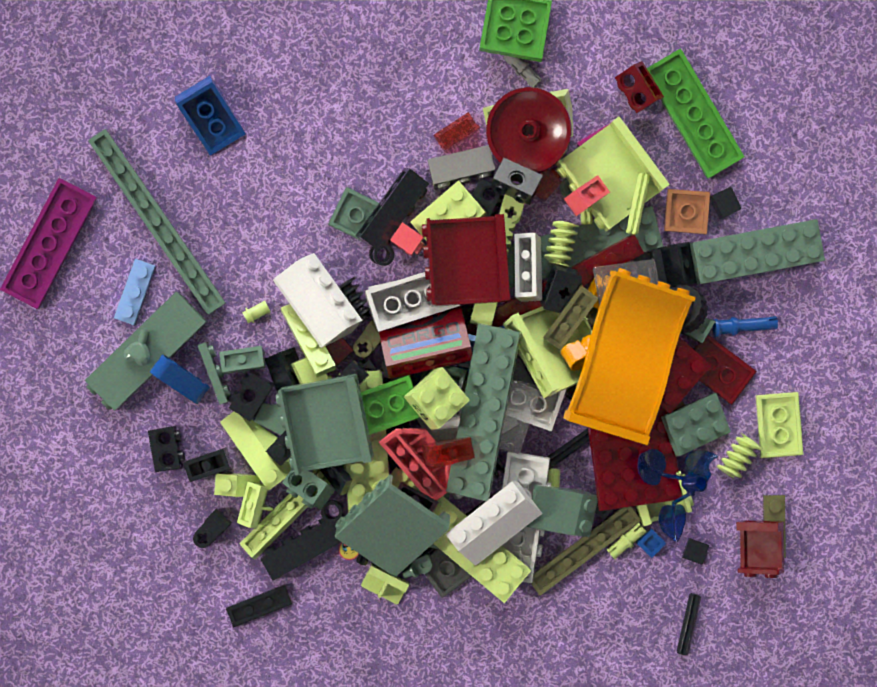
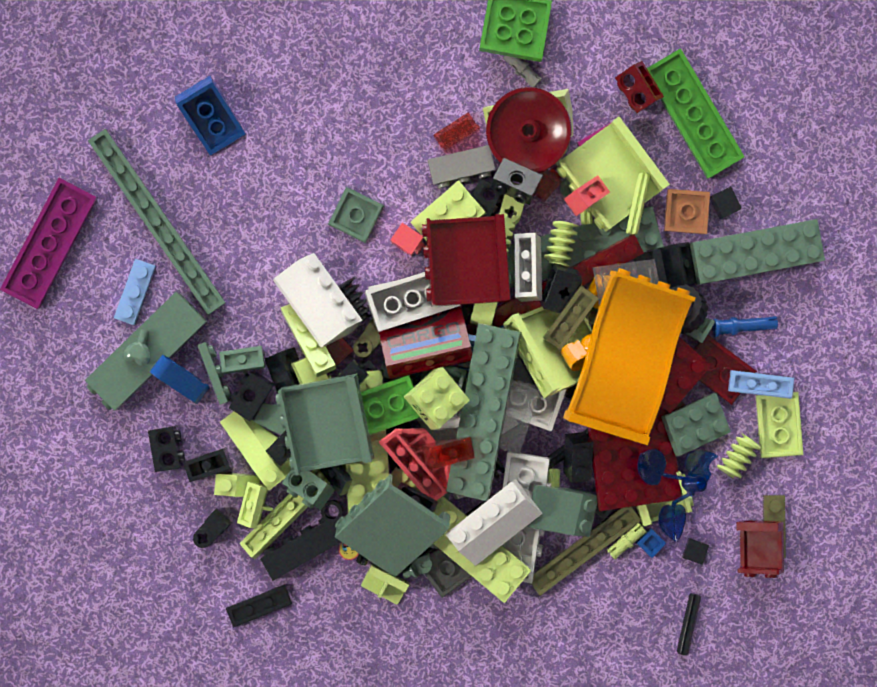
yellowish green pin [242,300,271,324] -> none
black hinge [355,168,429,266] -> none
none -> black brick [563,432,593,483]
none -> light blue tile [728,370,794,399]

